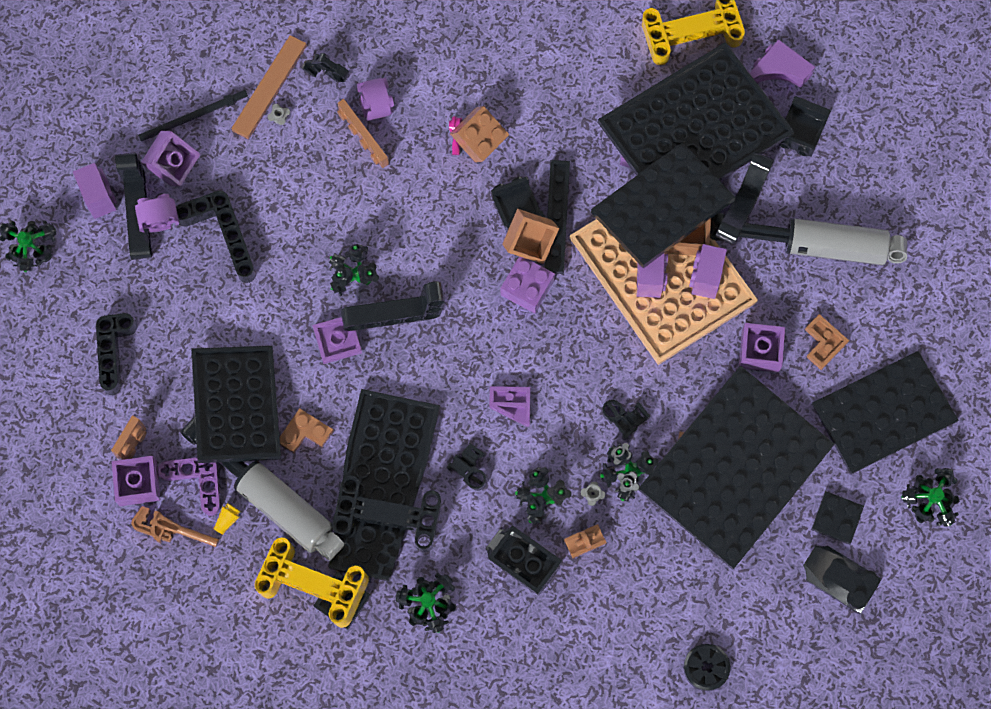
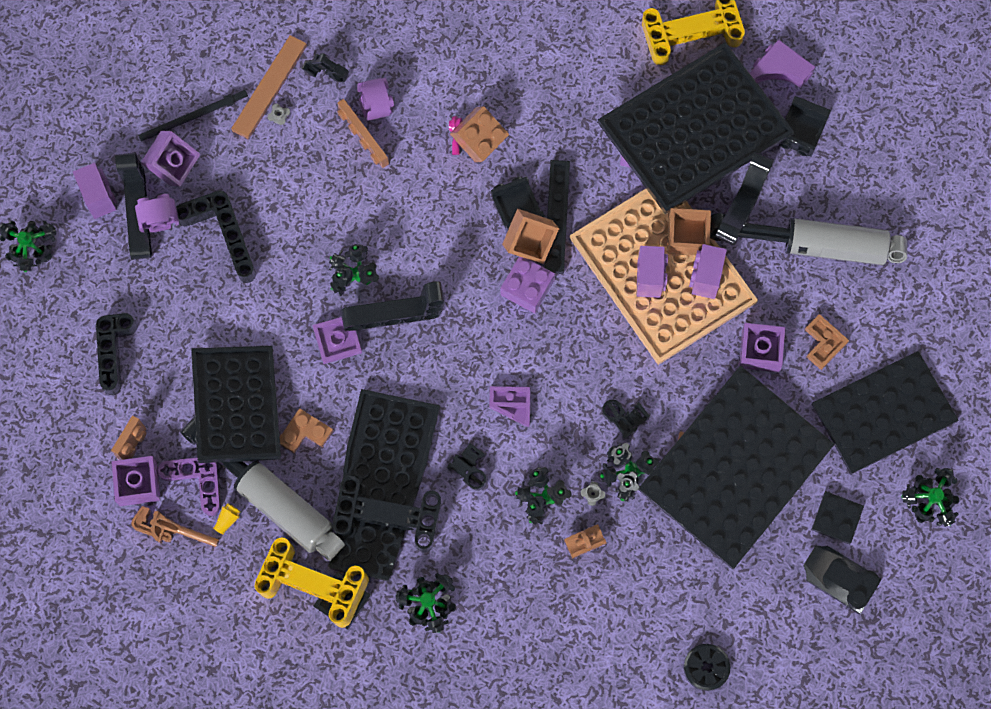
black slope [485,525,563,596] -> none
black plate [591,143,735,269] -> none

